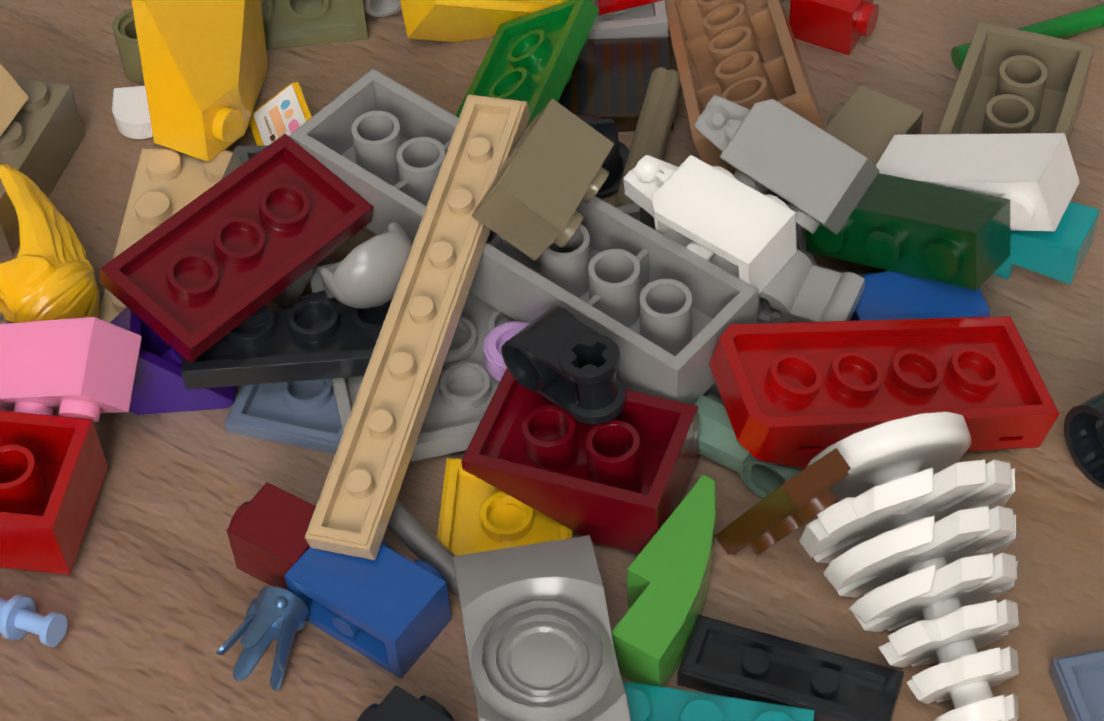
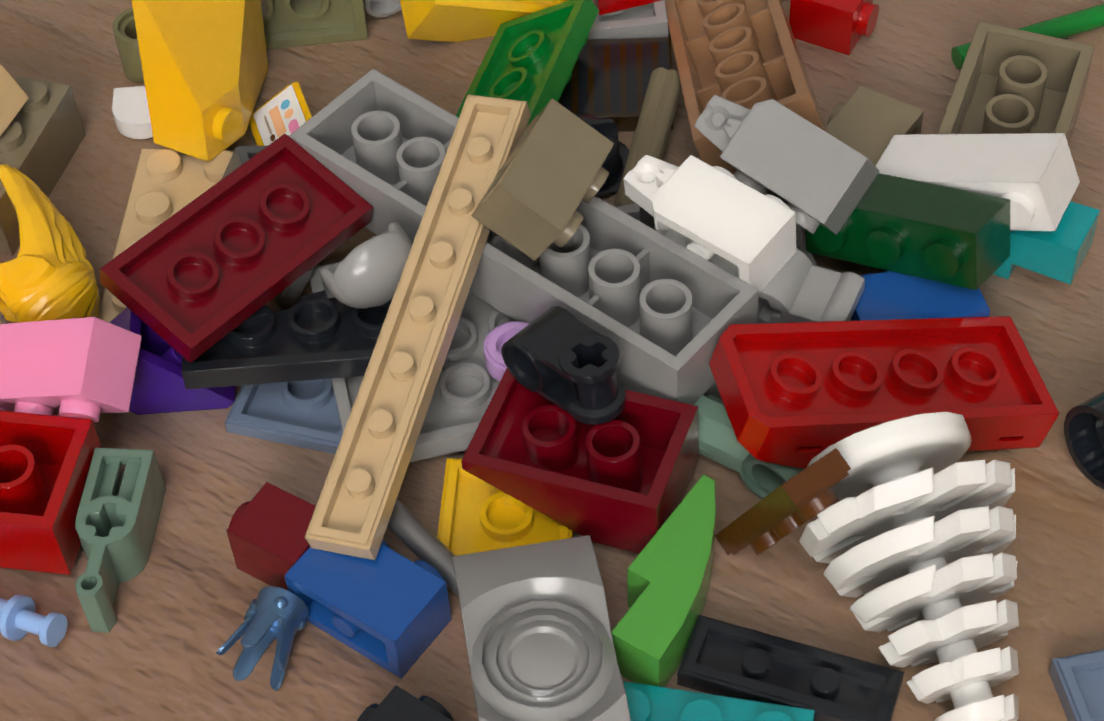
none -> sand green piece [75,448,166,633]

